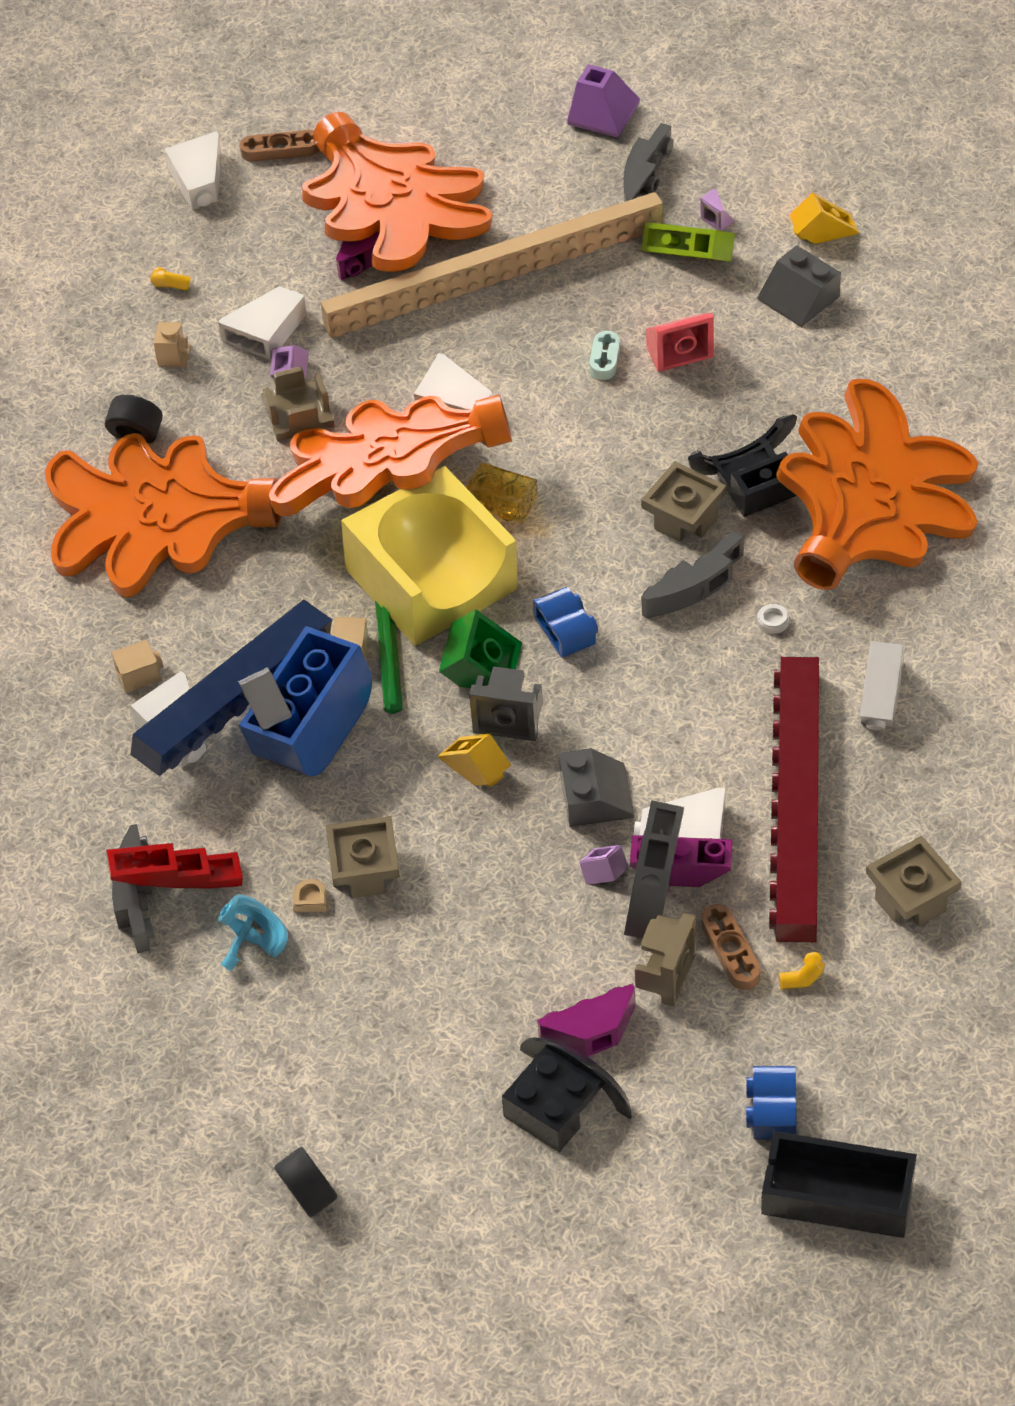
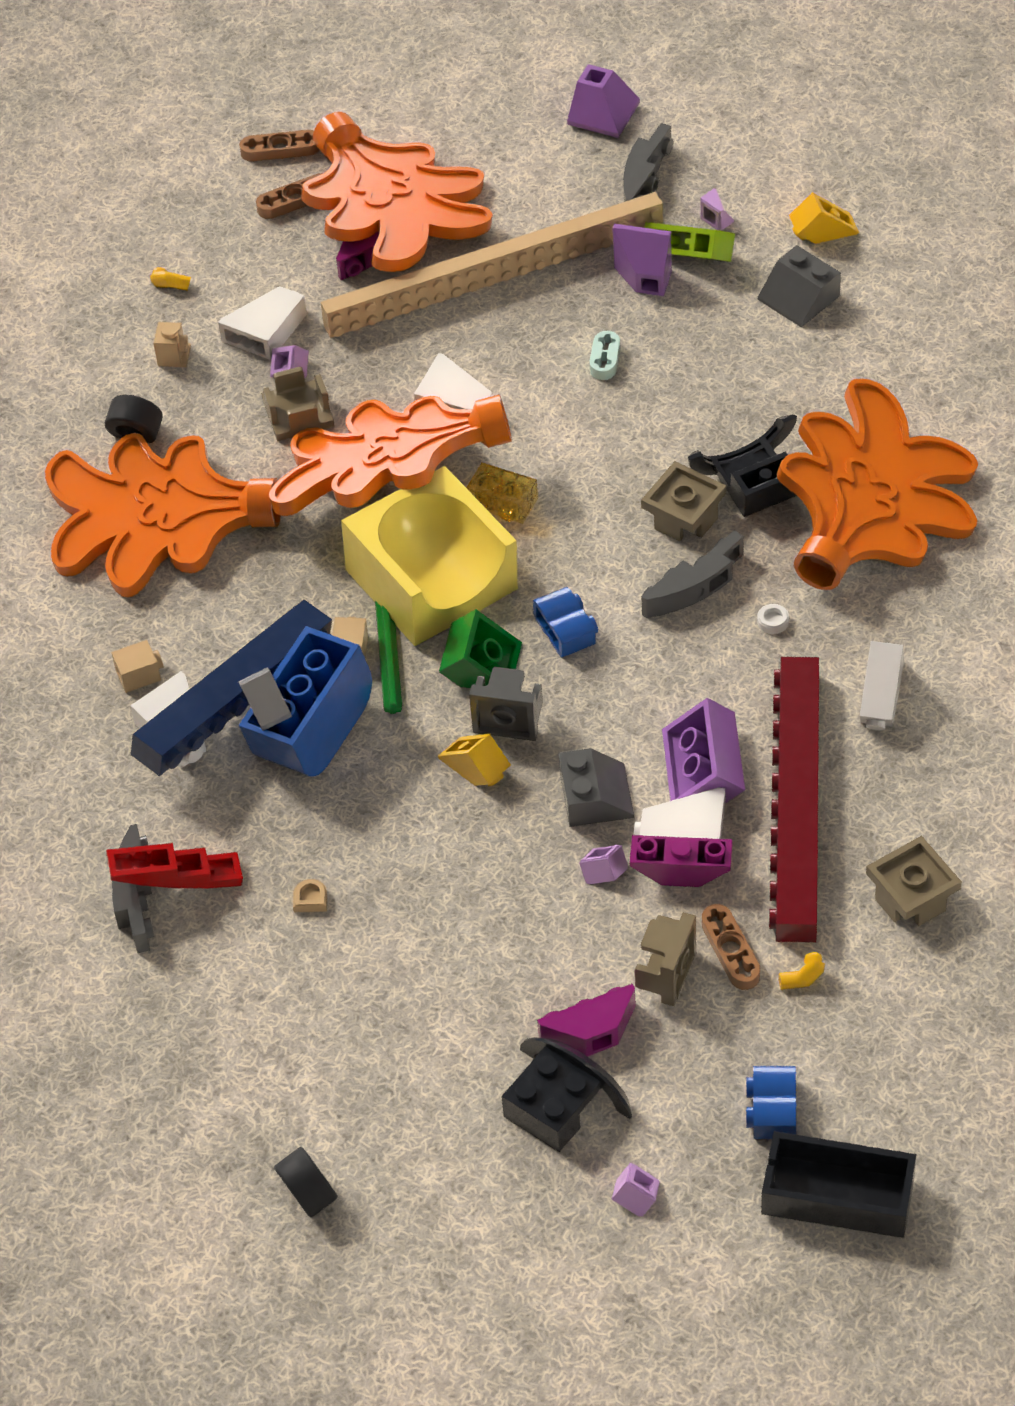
white slope [165,131,222,210] -> none
medium azure helmet [218,894,288,971] -> none
dark tan panel [326,816,400,898] -> none
dark grey slope [624,800,684,939] -> none
coral slope [646,313,714,372] -> none
none -> medium nougat beam [256,173,323,219]
none -> lavender slope [612,1163,660,1217]
none -> medium lavender slope [613,223,672,296]
none -> medium lavender slope [662,698,745,804]

